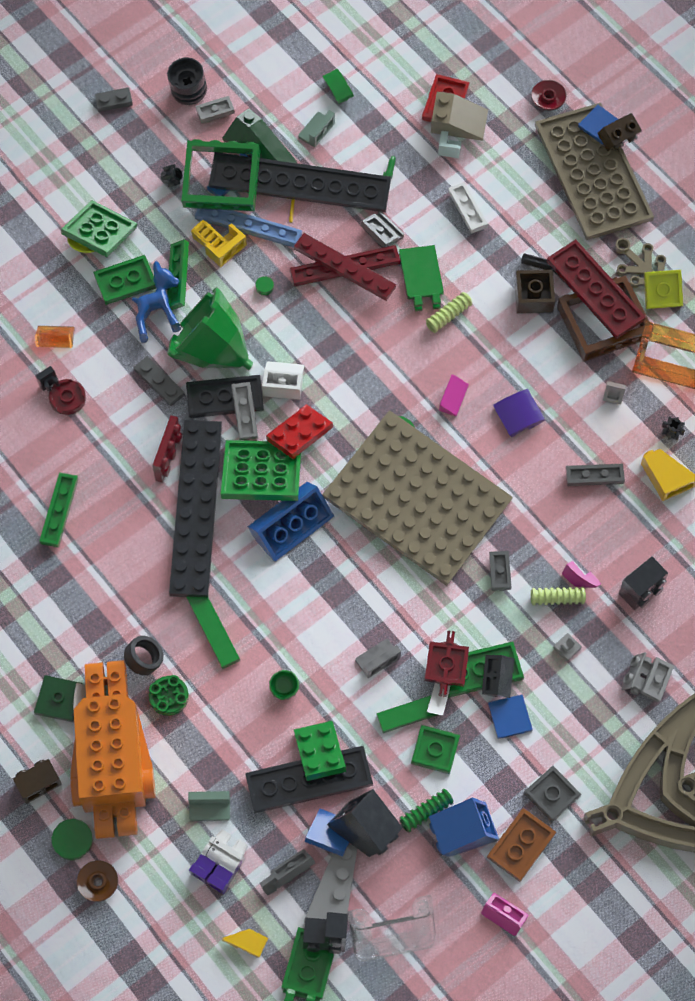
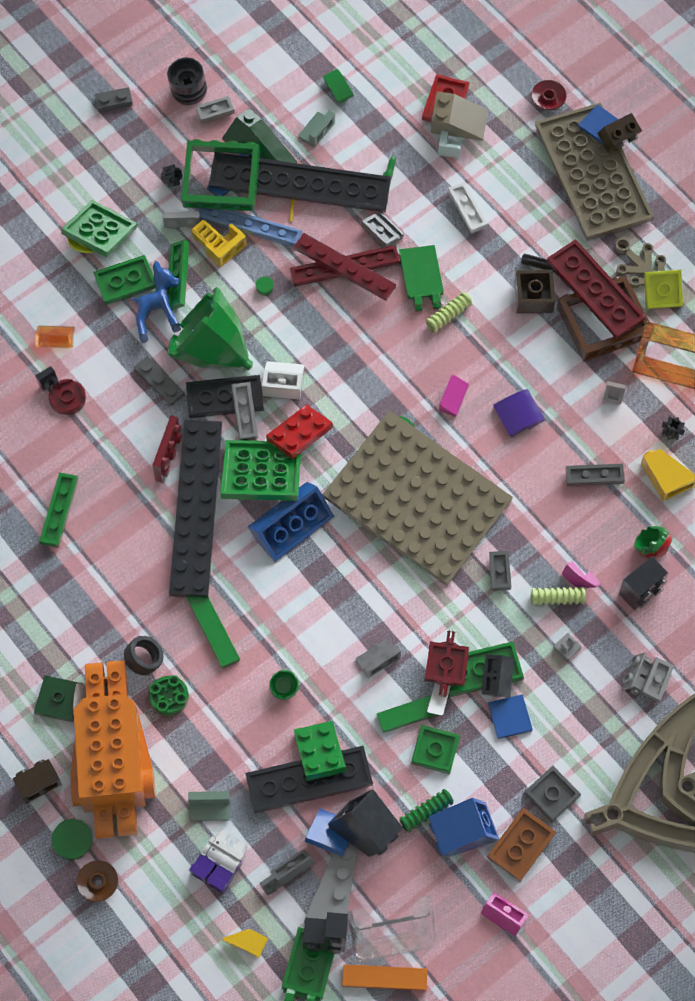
none -> light grey plate [163,211,200,229]
none -> orange tile [342,964,427,991]
none -> green hair [634,526,672,558]

